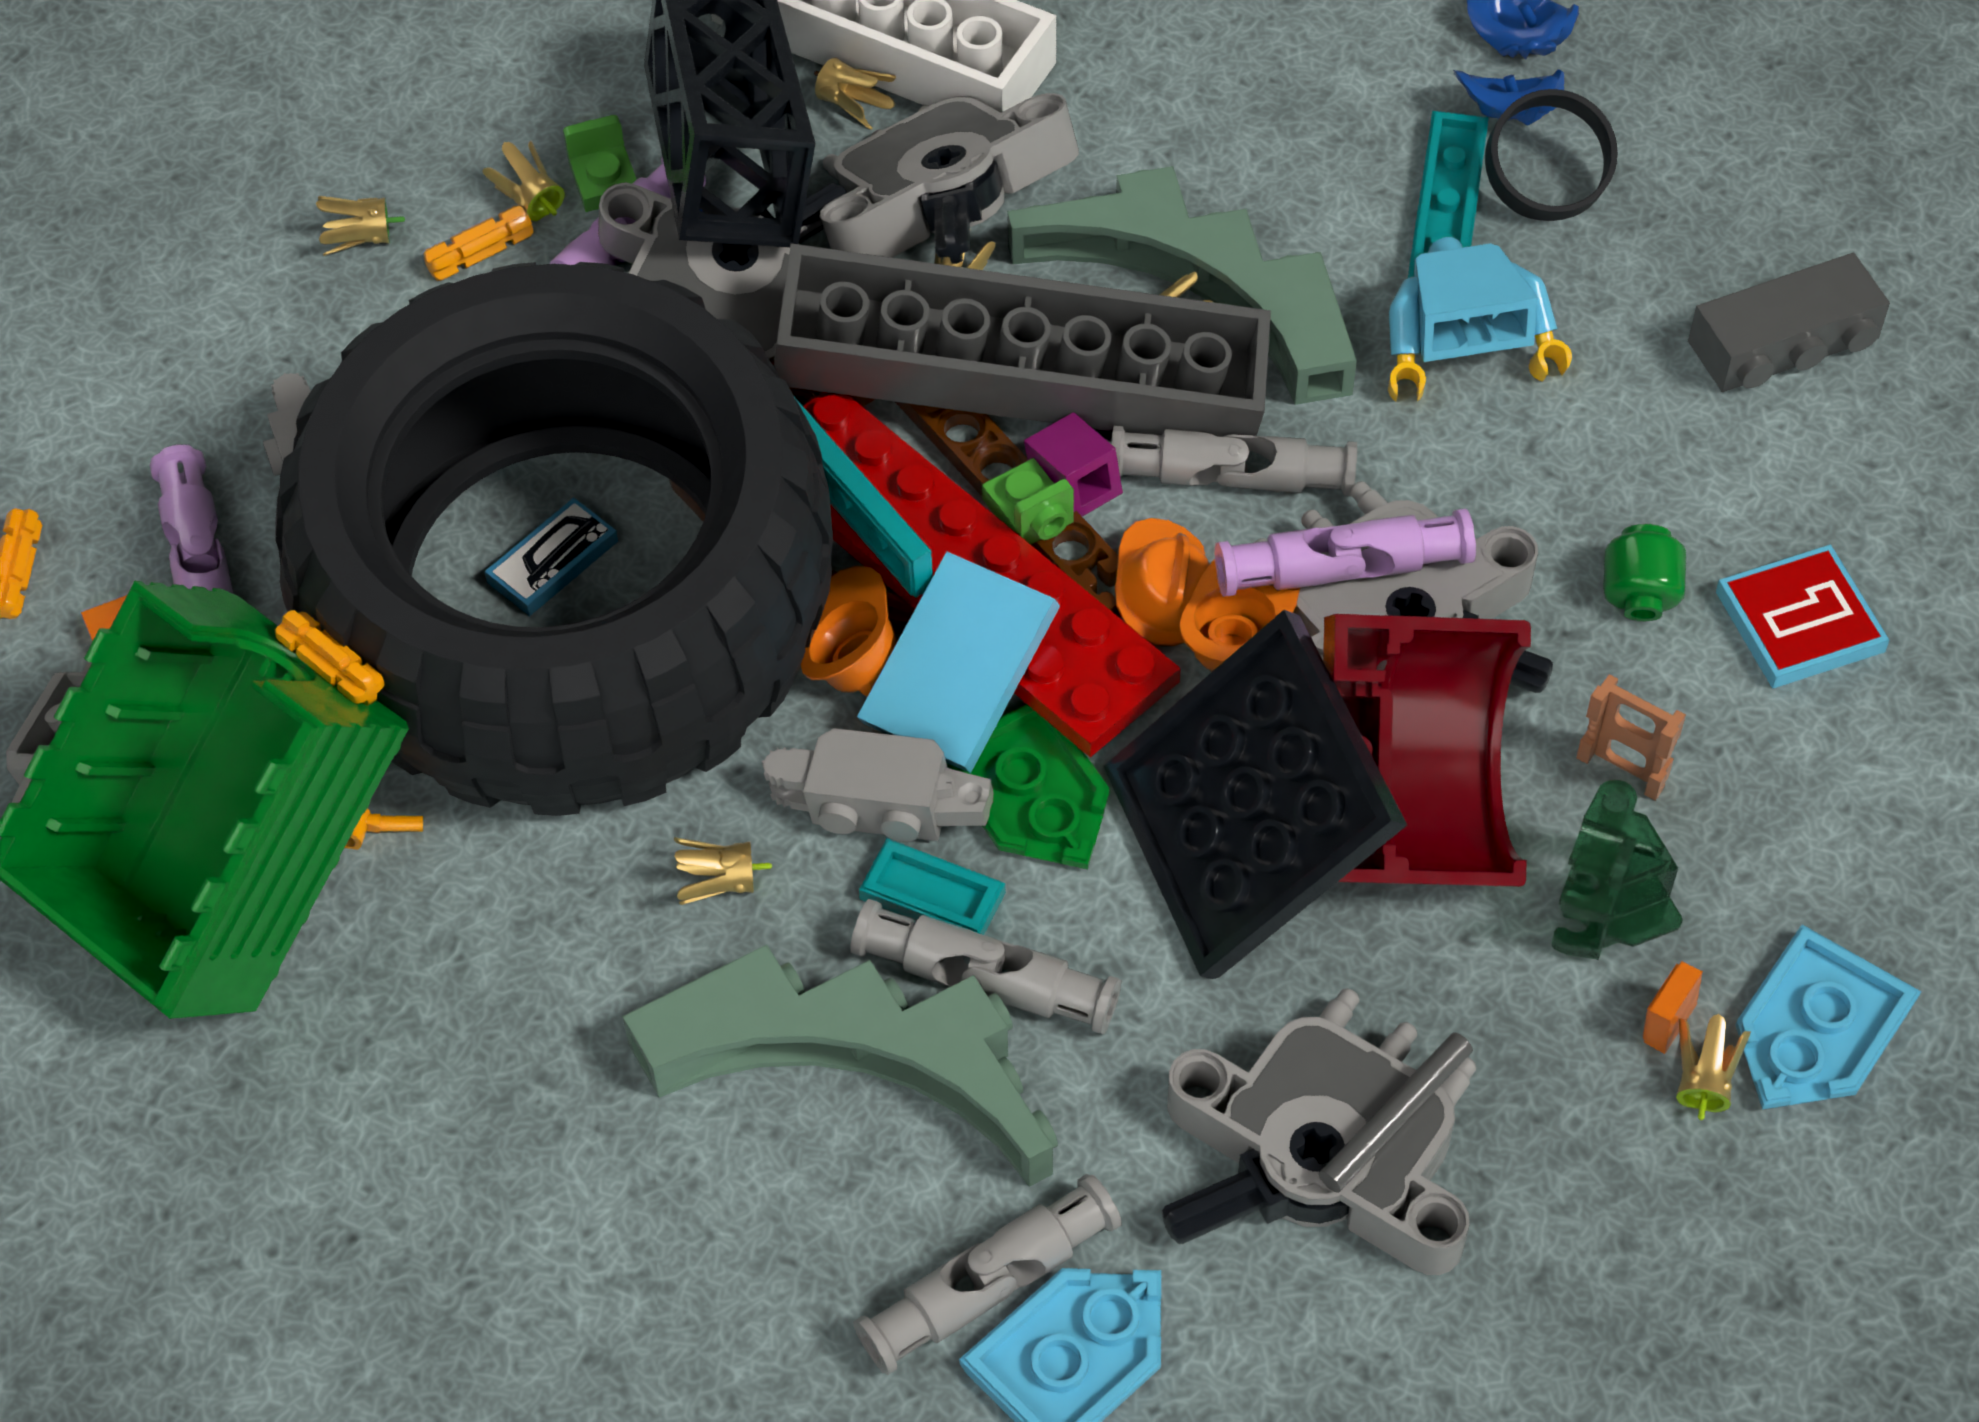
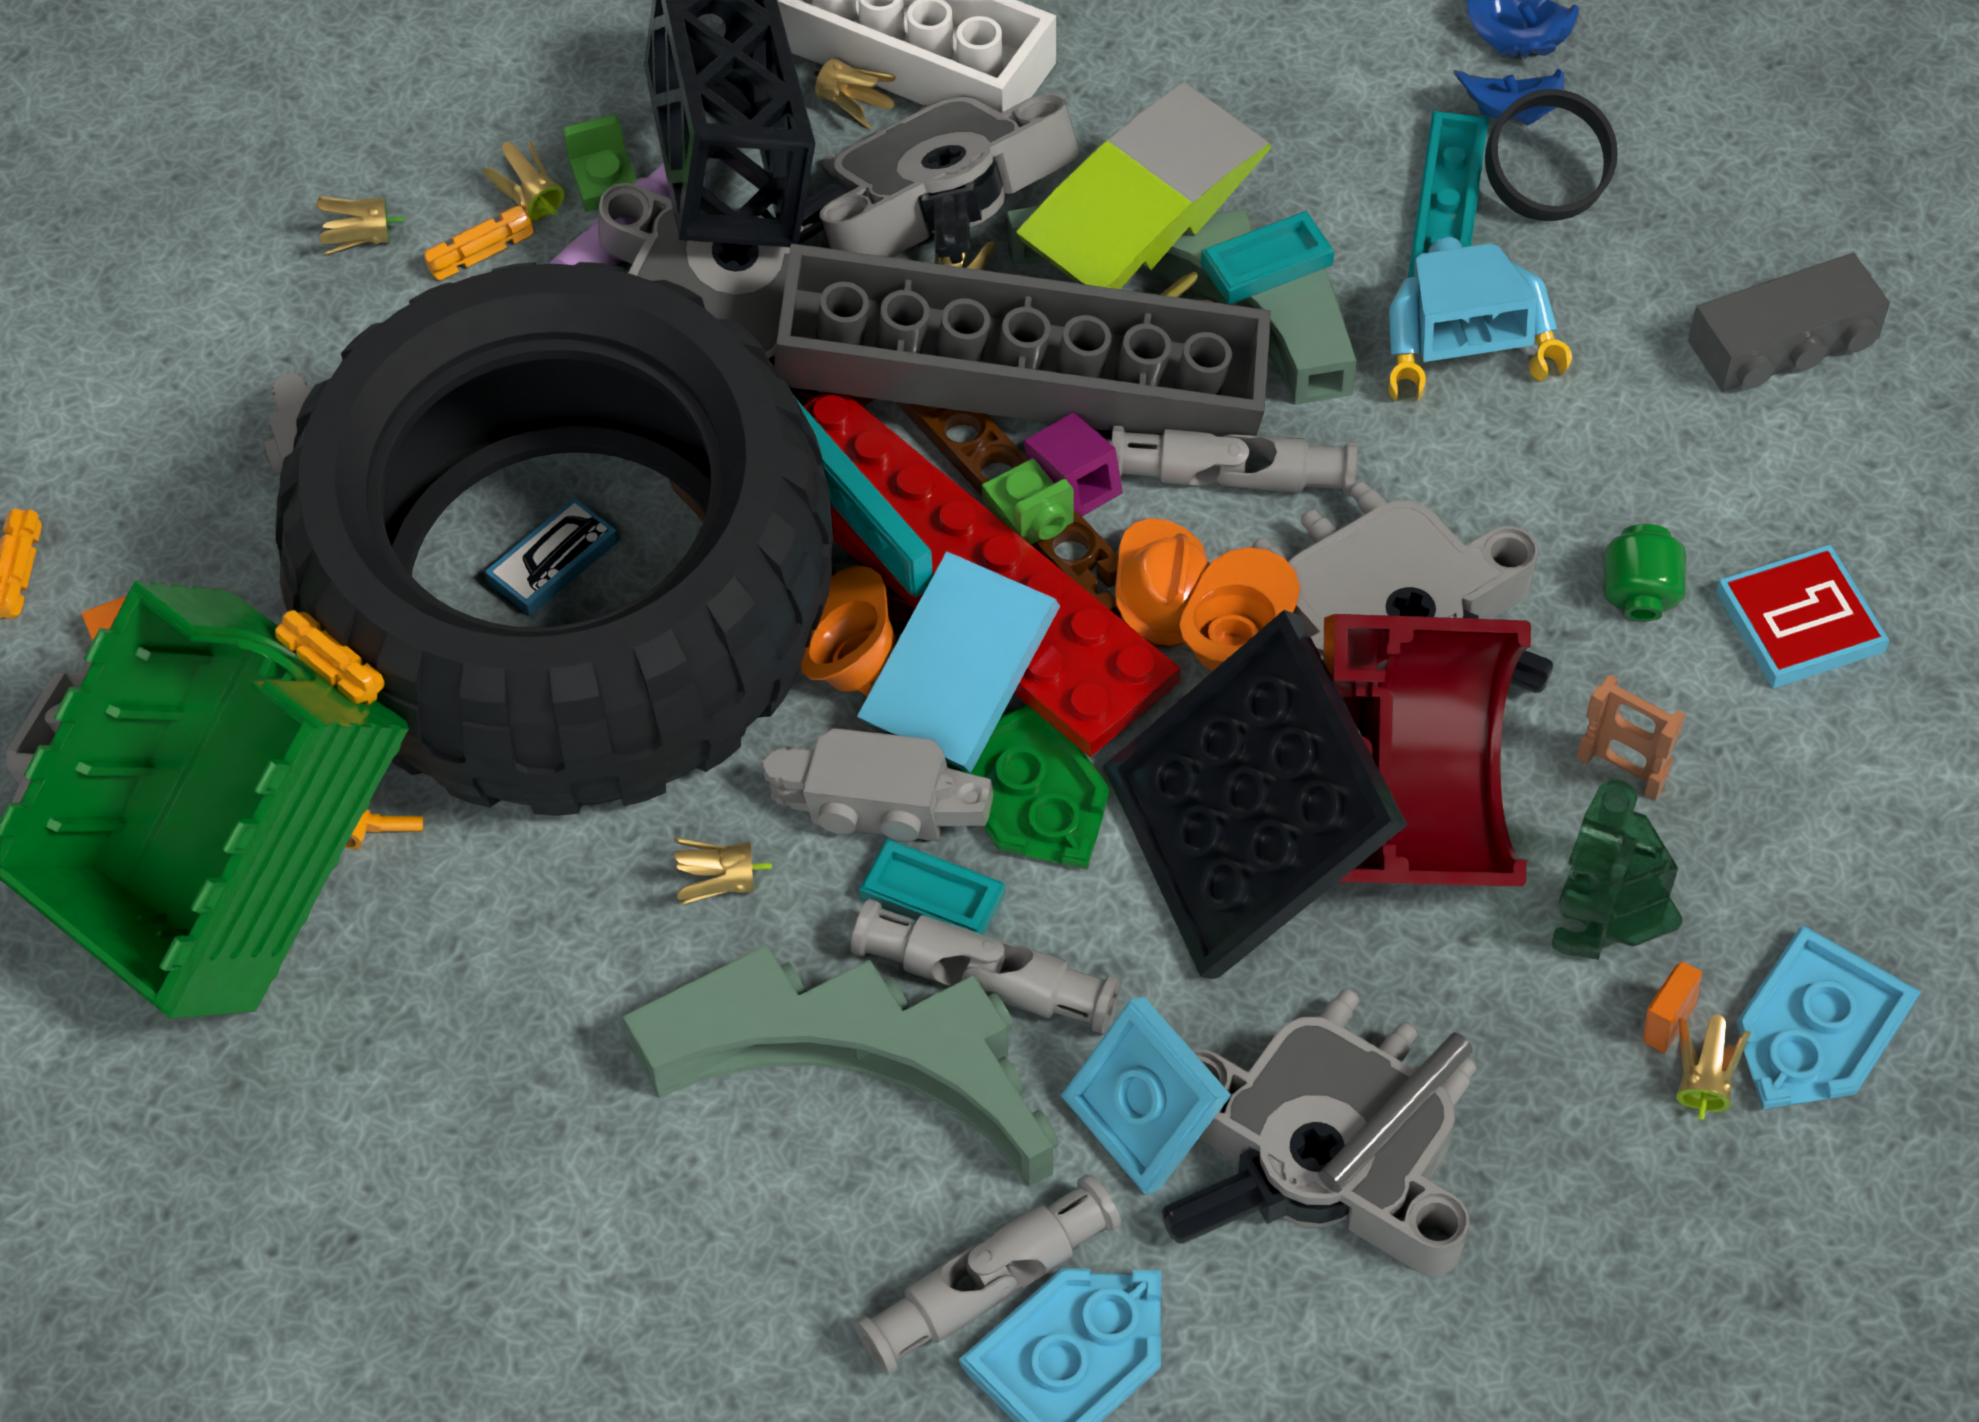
lavender piece [149,445,234,594] -> none
lavender piece [1215,509,1476,597] -> none
none -> lime slope [1016,82,1272,289]
none -> medium azure tile [1061,997,1231,1195]
none -> teal tile [1201,210,1335,305]

